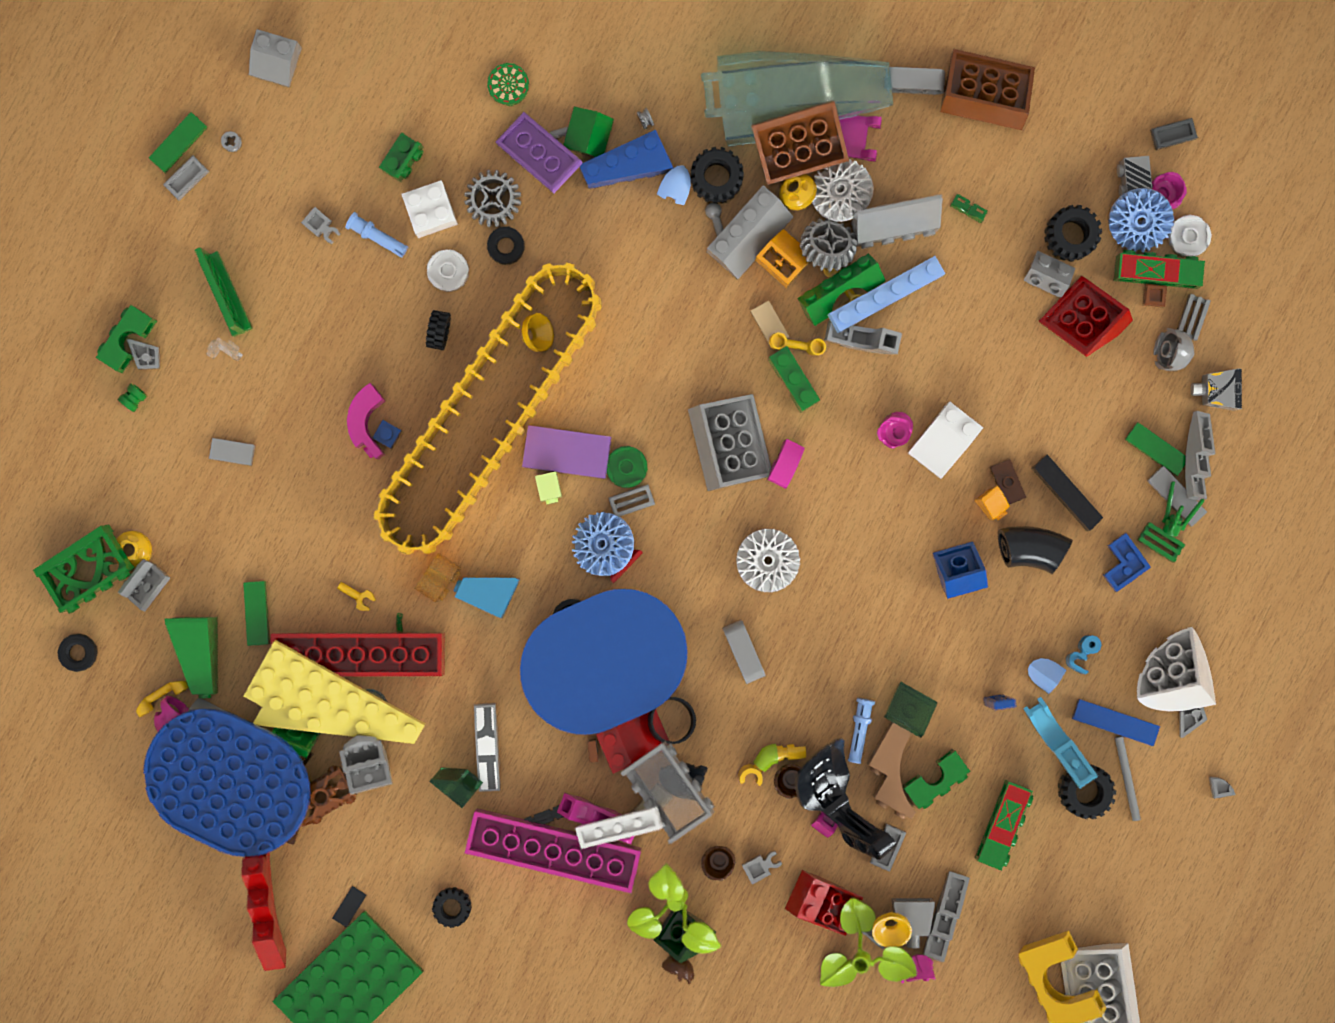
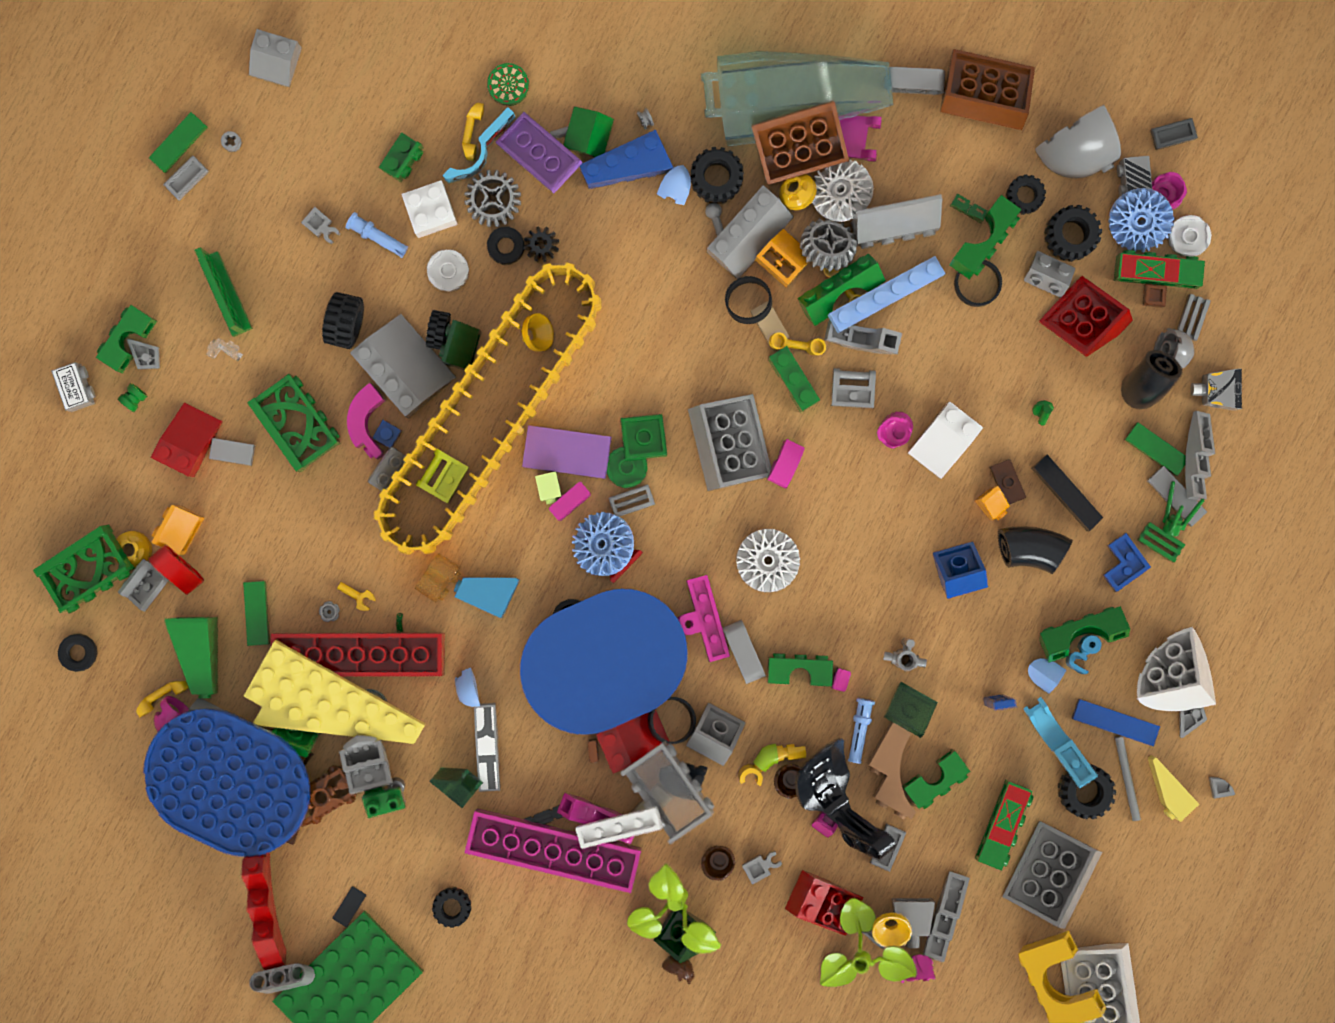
none -> brick [51,362,96,412]
none -> red beam [148,544,204,595]
none -> red slope [150,402,223,478]
none -> light orange slope [151,505,204,555]
none -> green fence [247,374,340,473]
none -> light grey beam [249,963,315,994]
none -> light grey plate [319,601,340,622]
none -> black tyre [322,292,364,349]
none -> light grey slope [350,314,456,419]
none -> green hips [362,777,406,818]
none -> light grey bracket [367,447,406,491]
none -> neon yellow plate [415,449,470,504]
none -> dark green slope [439,320,482,370]
none -> medium azure piece [442,107,516,183]
none -> light blue brick [455,668,480,707]
none -> yellow bar [462,103,484,161]
none -> black gear [524,226,559,263]
none -> dark pink slope [549,482,591,521]
none -> green tile [620,414,667,461]
none -> dark pink plate [677,575,730,662]
none -> light grey slope [686,703,746,766]
none -> black tyre [725,276,772,324]
none -> green arch [767,653,833,686]
none -> light grey plate [831,368,876,408]
none -> dark pink slope [831,667,851,692]
none -> light grey pin [883,638,927,671]
none -> green arch [949,195,1022,280]
none -> black tyre [954,260,1002,307]
none -> light grey slope [1002,821,1102,929]
none -> black tyre [1006,174,1046,215]
none -> green plate [1032,400,1054,426]
none -> light grey brick [1035,105,1121,178]
none -> green arch [1039,606,1131,663]
none -> black brick [1121,350,1182,410]
none -> light yellow slope [1148,755,1199,822]

